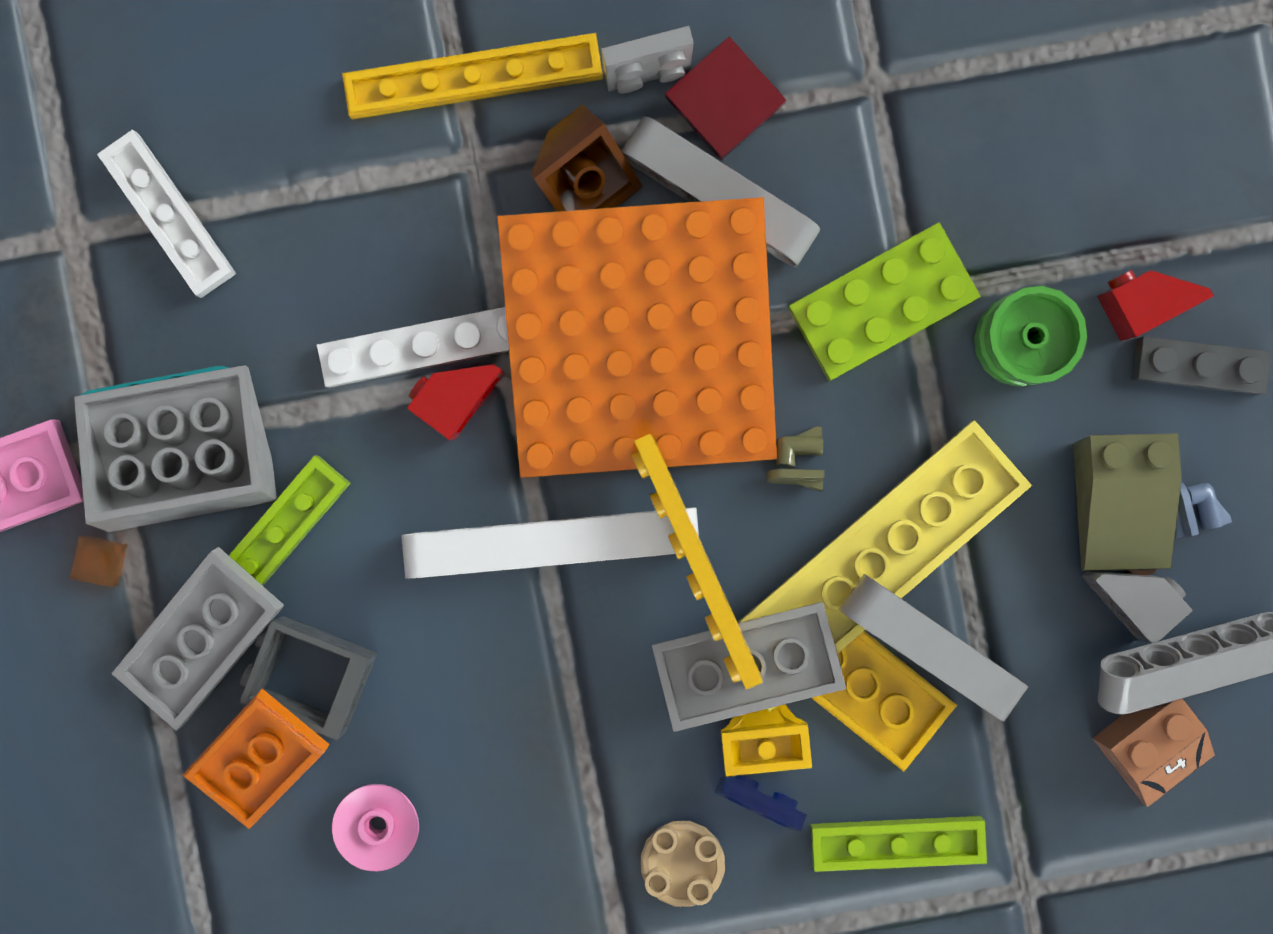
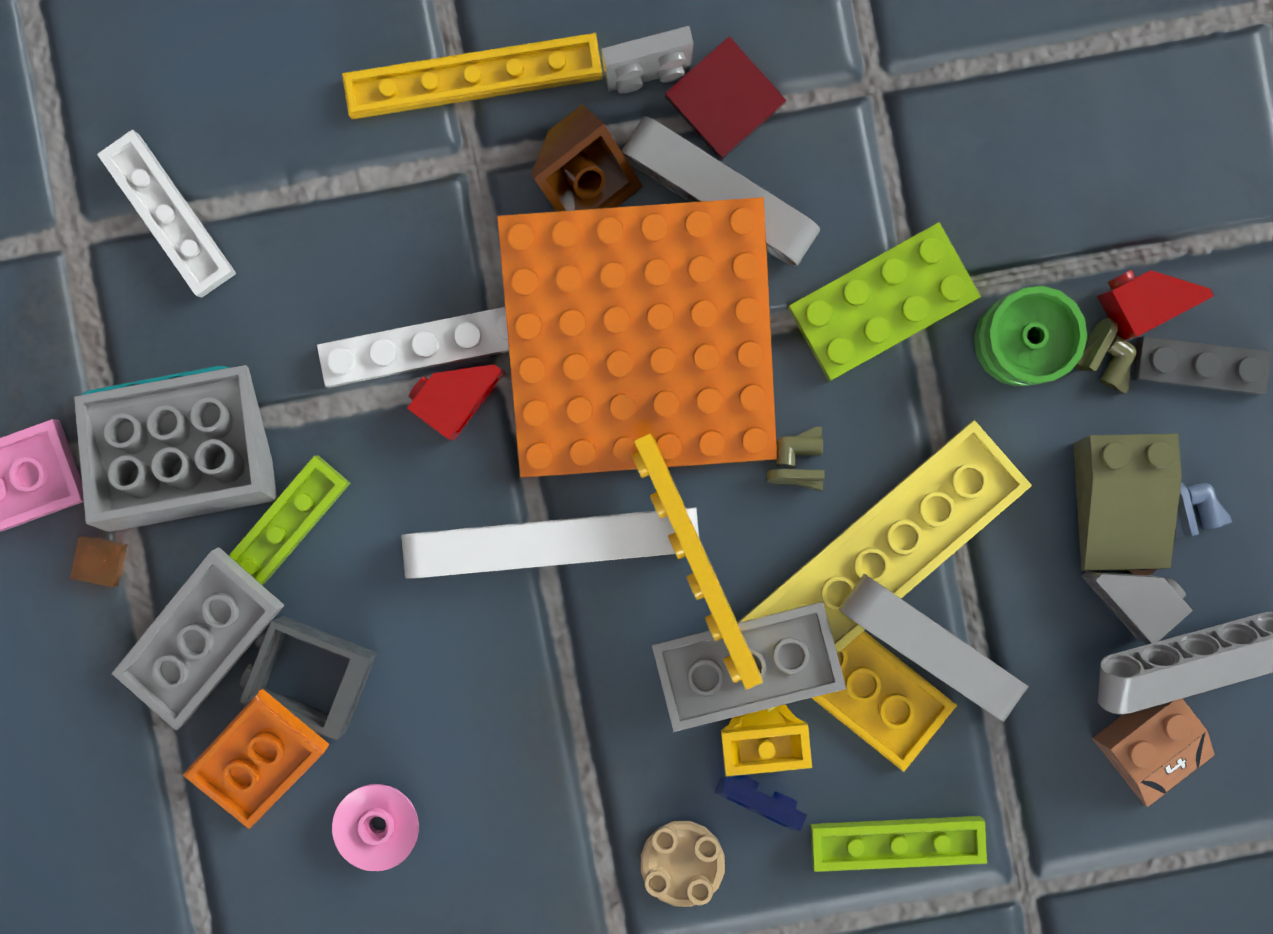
none -> olive piece [1074,318,1136,394]

